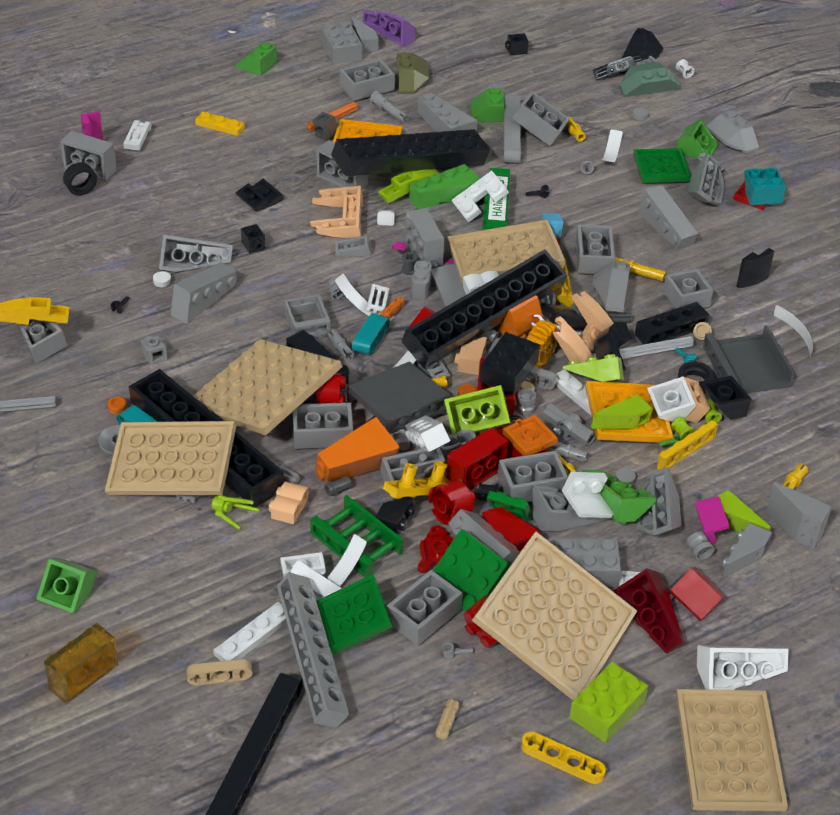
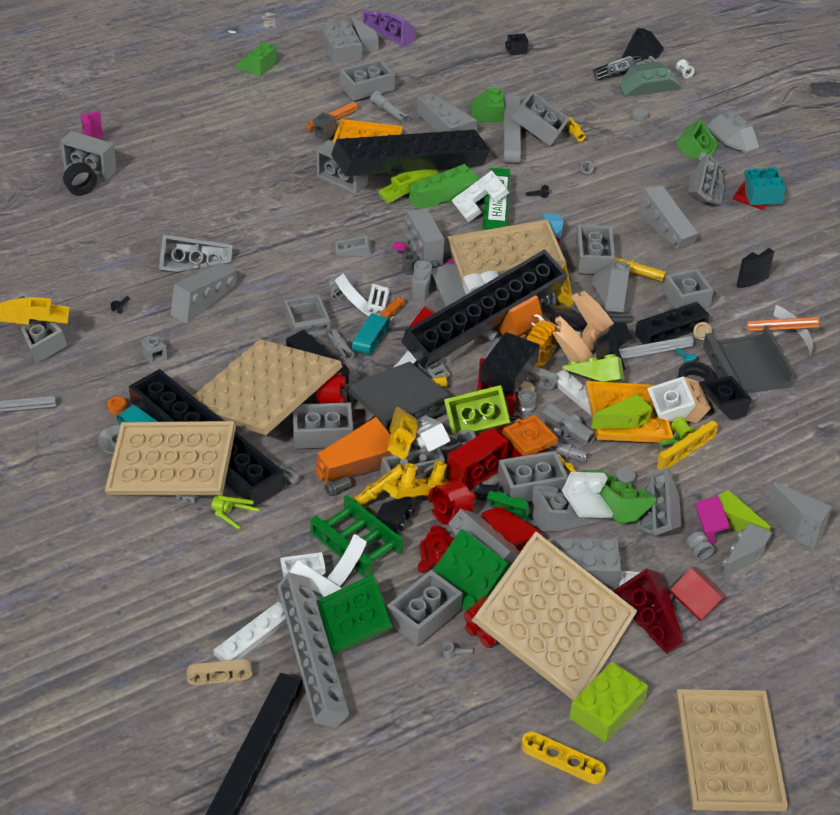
bright green slope [36,558,97,613] -> none
clear yellow brick [44,623,119,704] -> none
white plate [123,120,152,151] -> none
white tile [153,271,171,288] -> none
yellow plate [195,112,245,136] -> none
black slope [235,178,284,211] -> none
black brick [241,224,265,254] -> none
light nougat brick [269,481,308,525] -> none
light nougat wedge [310,186,363,238] -> none
white slope [377,210,395,226] -> none
olive wedge [396,52,429,94] -> none
tan axle [436,699,459,740] -> none
light nougat slope [455,337,487,375] -> none
orange tile [458,384,477,396] -> none
white sticker [602,130,623,162] -> none
green plate [633,148,691,184] -> none
white wedge [697,645,788,690] -> none
lime bush [705,400,722,423] -> none
yellow pin [782,463,808,489] -> none
none -> yellow pin [352,463,405,507]
none -> yellow slope [387,406,417,460]
none -> orange axle [747,317,820,331]

